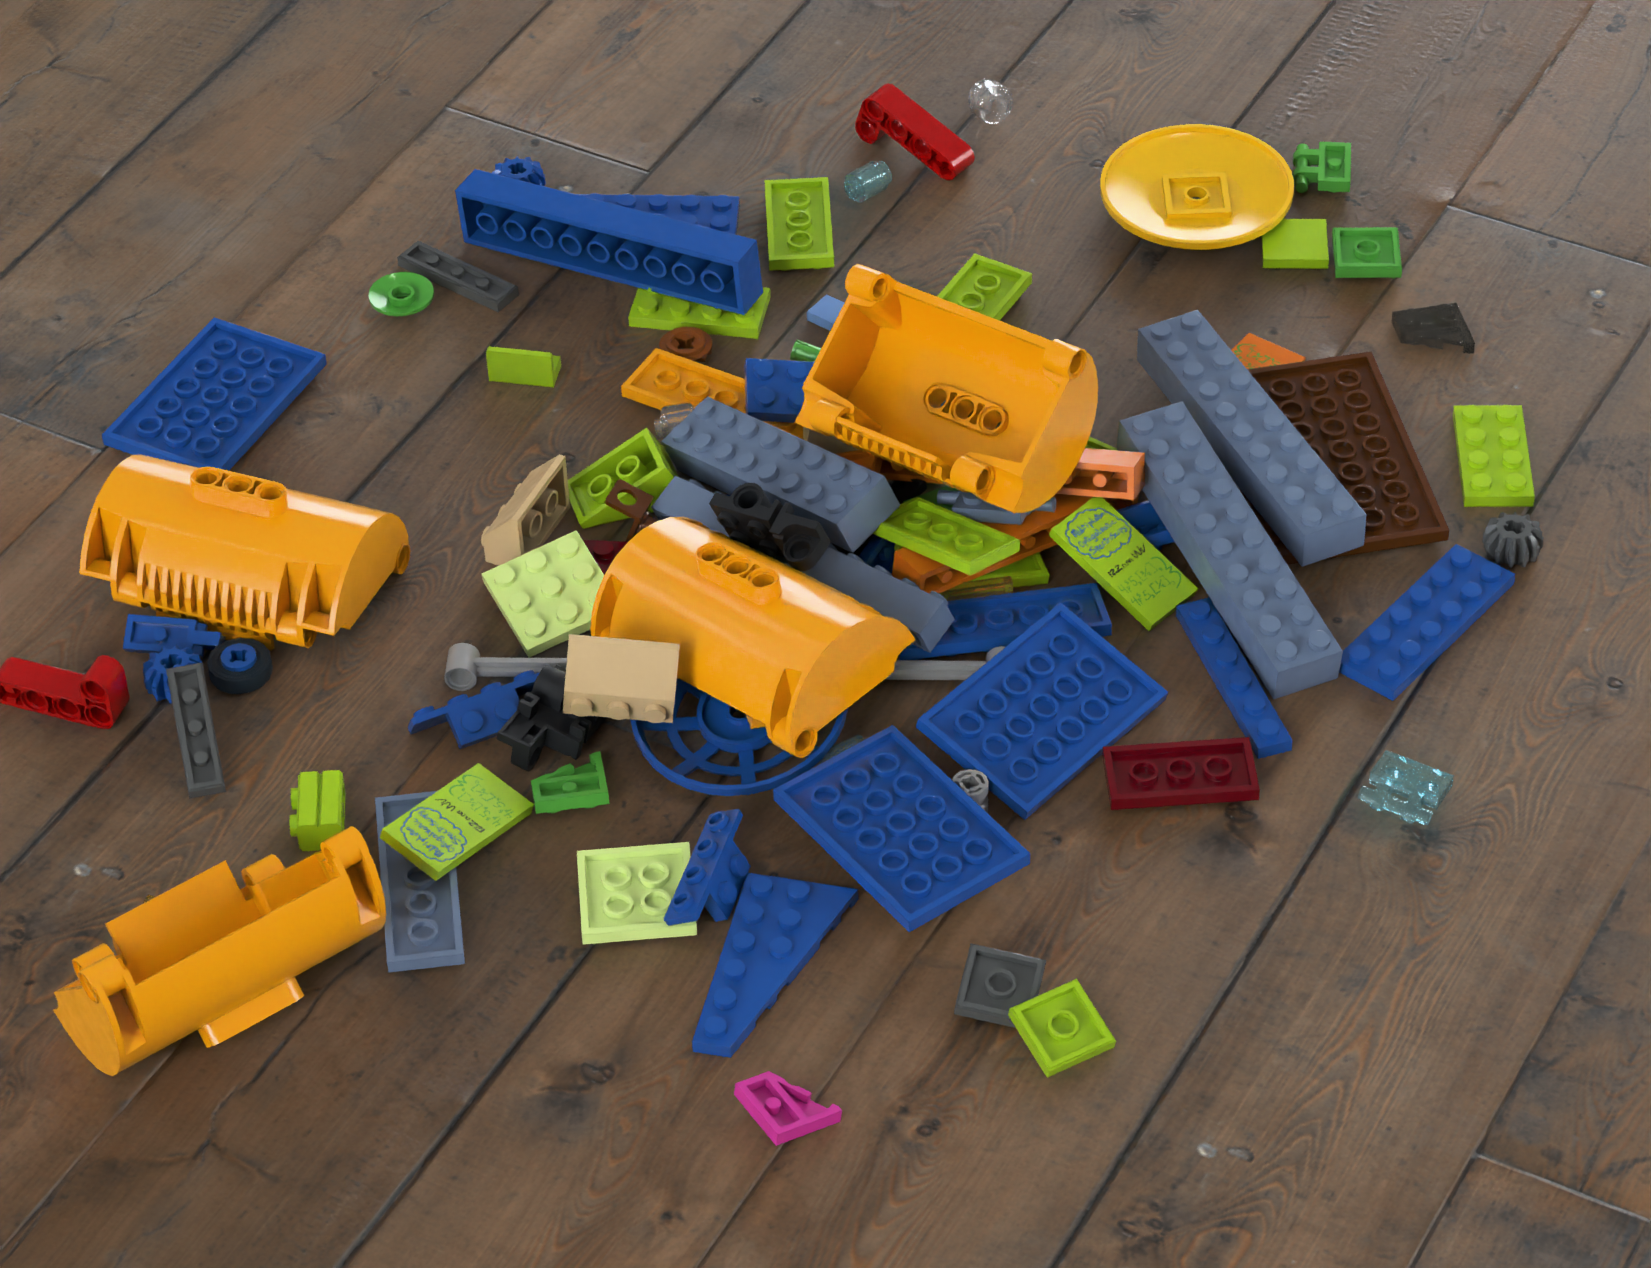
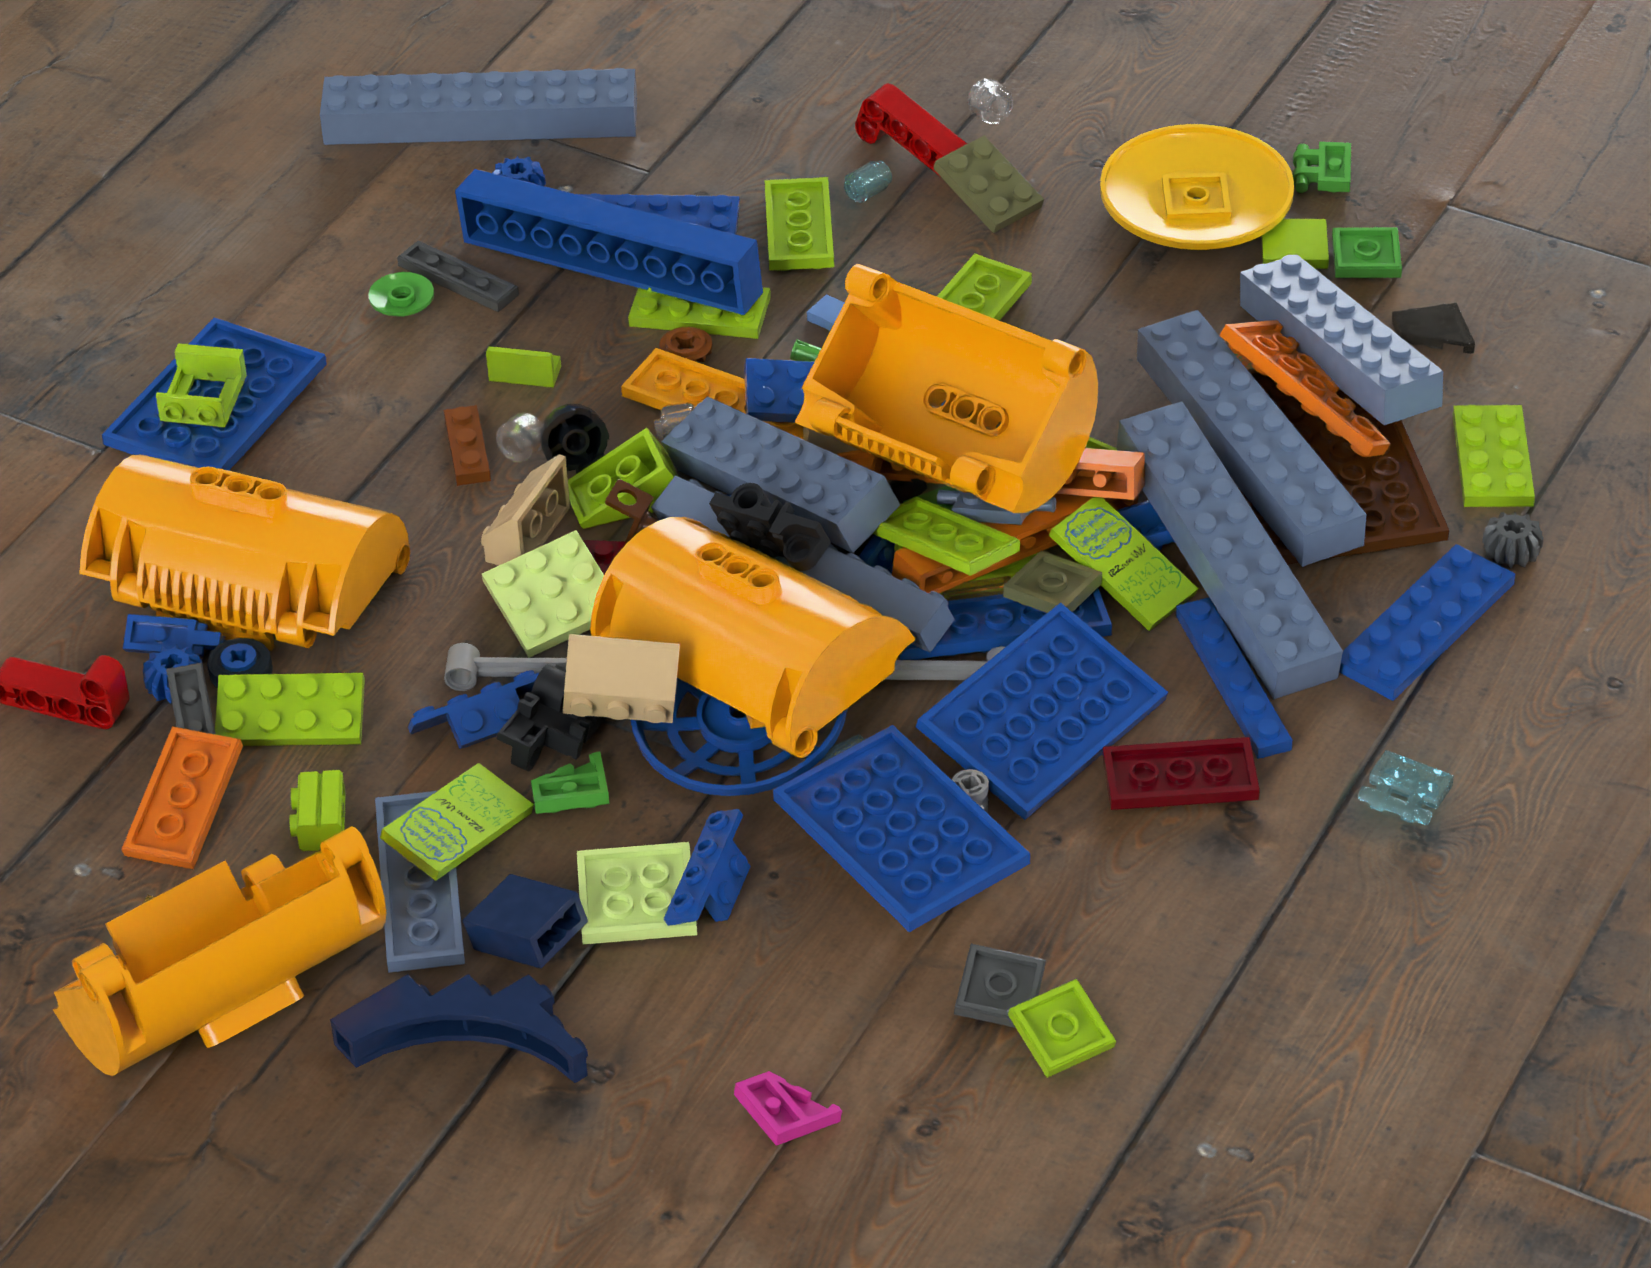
blue wing [692,873,859,1058] -> none
none -> orange tile [121,726,243,869]
none -> lime panel [156,343,247,427]
none -> lime plate [215,673,365,746]
none -> sand blue brick [320,68,637,145]
none -> dark blue arch [330,974,588,1083]
none -> dark orange plate [444,405,491,486]
none -> dark blue brick [462,874,588,969]
none -> clear head [495,412,542,462]
none -> black cylinder [540,404,609,474]
none -> olive plate [933,135,1044,233]
none -> olive plate [1003,550,1102,613]
none -> orange wing [1219,320,1391,457]
none -> sand blue brick [1240,254,1443,425]

